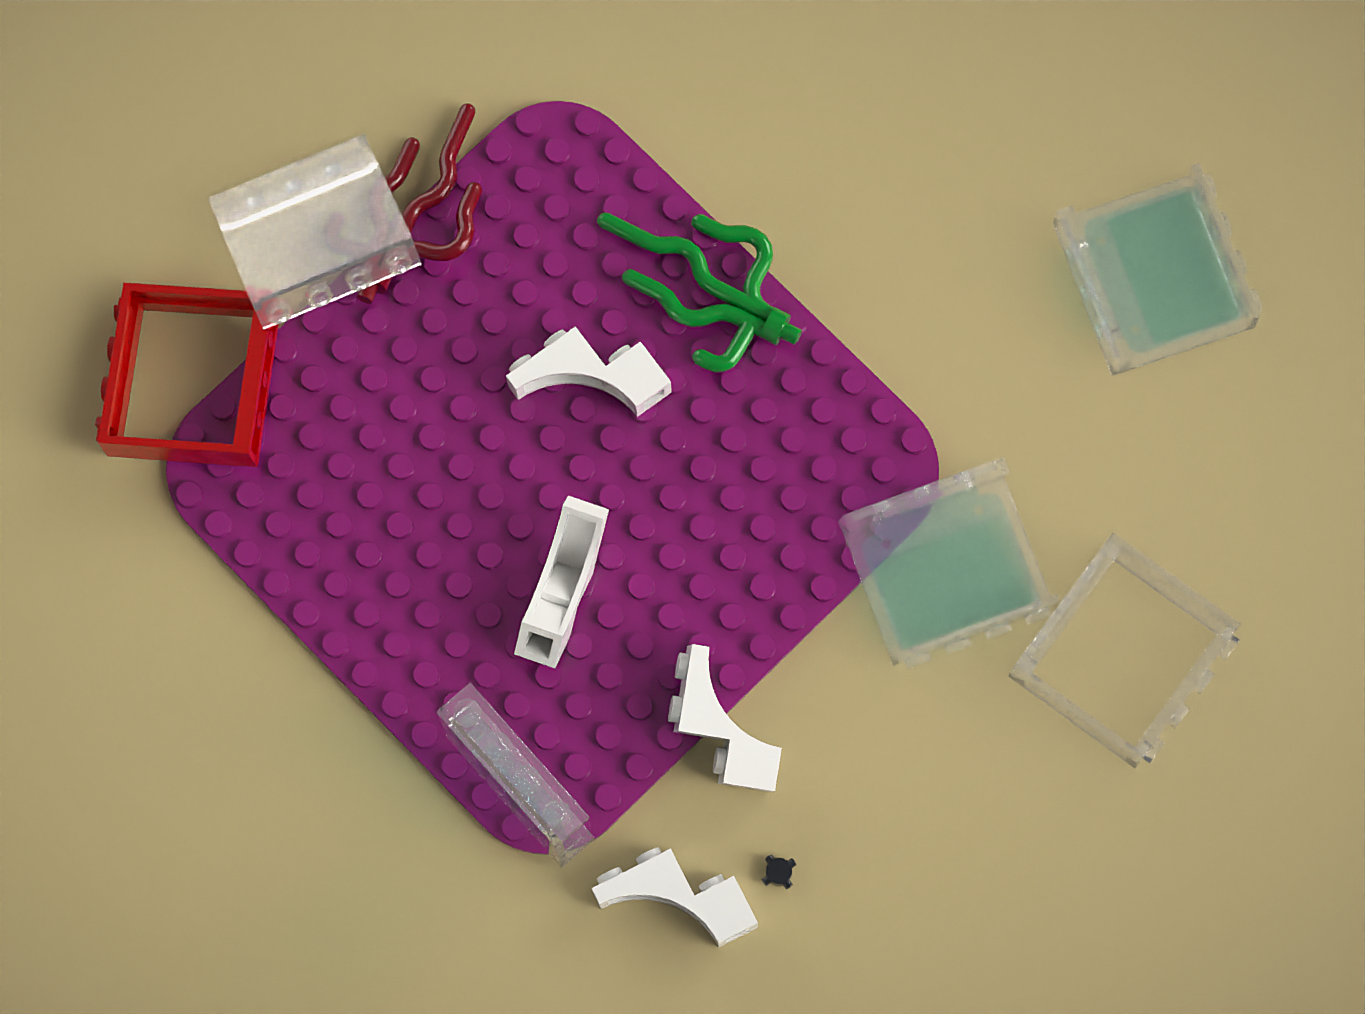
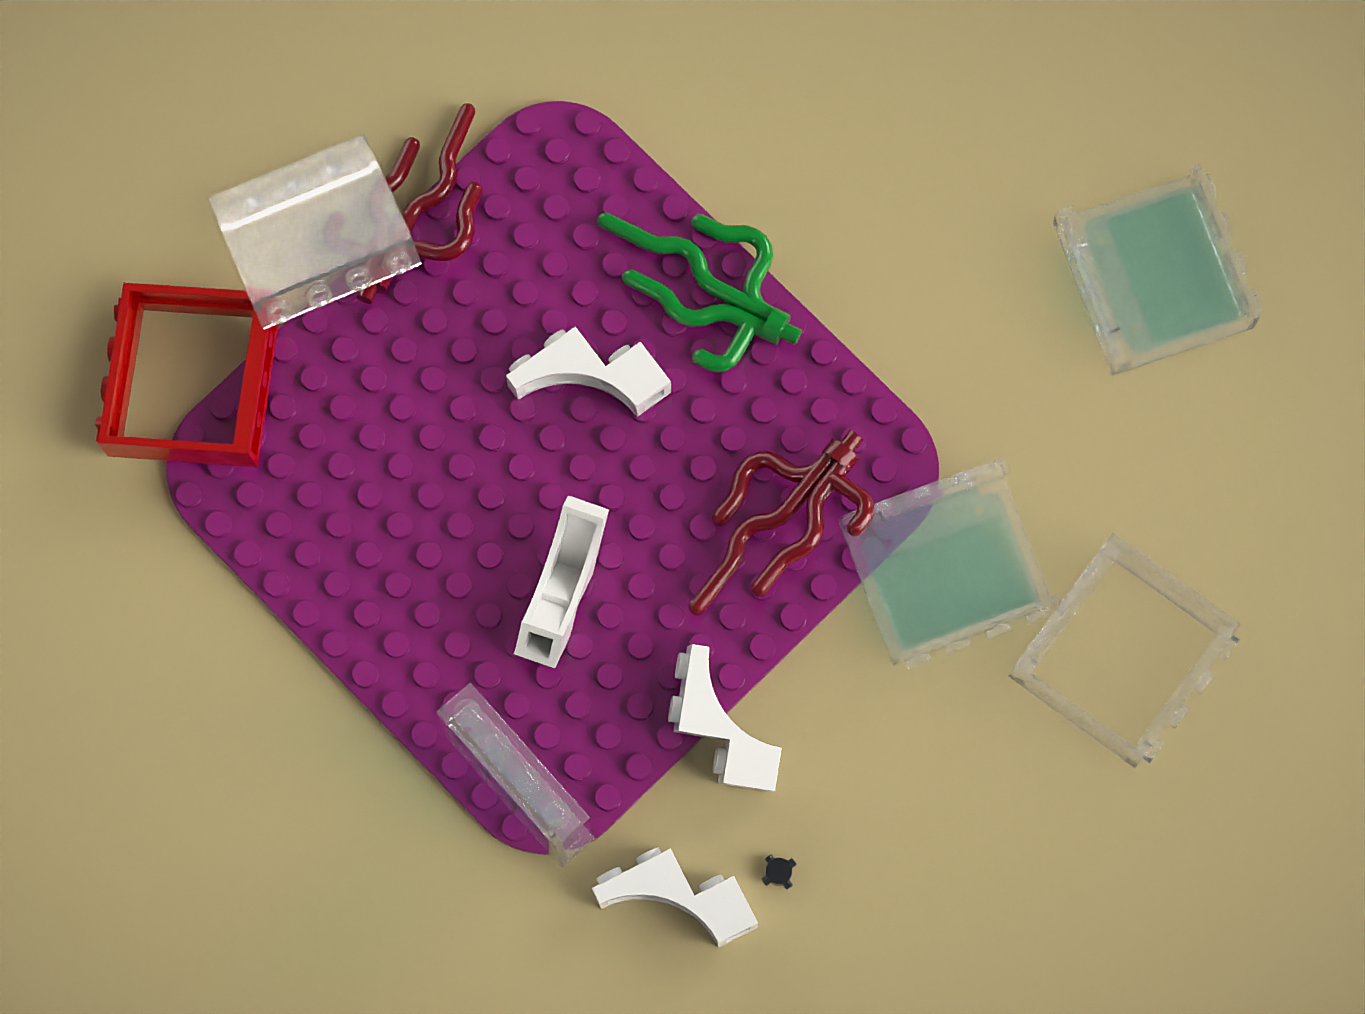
none -> dark red plant [689,430,875,615]

